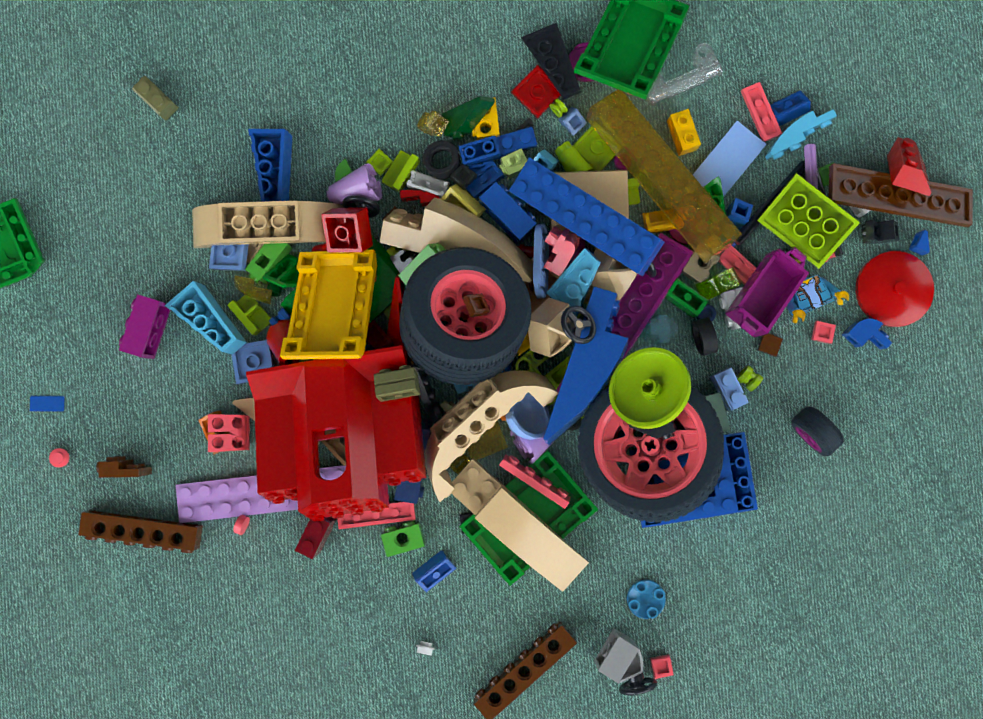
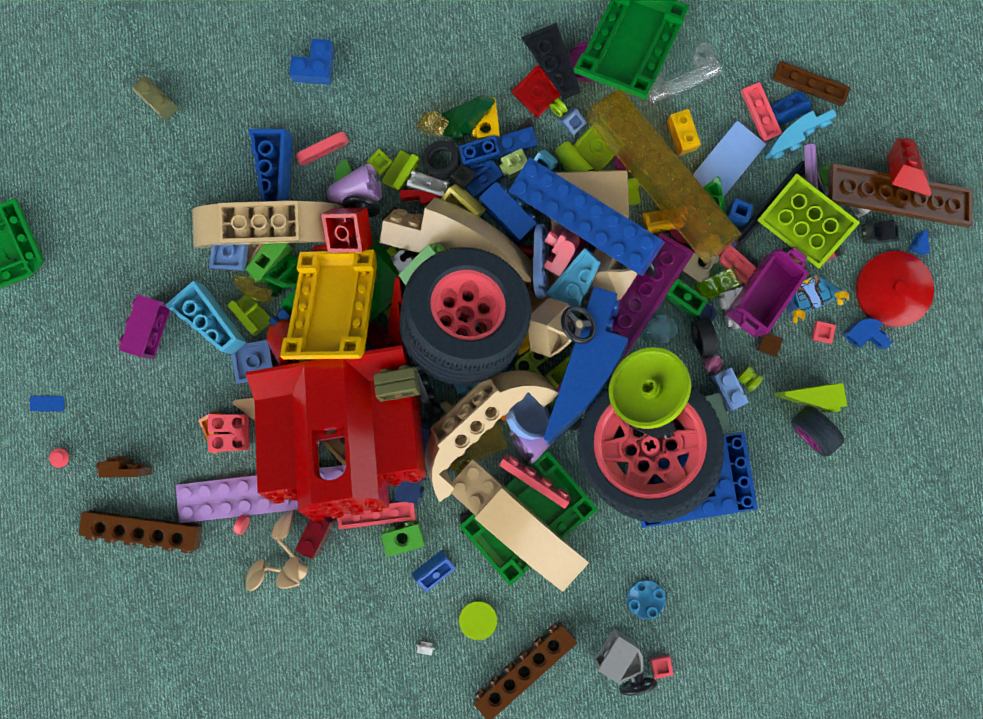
reddish brown tile [463,293,490,317] -> none
none -> tan plant [246,510,308,591]
none -> blue brick [289,39,334,85]
none -> coral beam [295,132,349,166]
none -> lime tile [459,600,497,640]
none -> bright pink plate [702,354,723,374]
none -> reddish brown tile [772,61,851,107]
none -> lime slope [774,383,847,413]

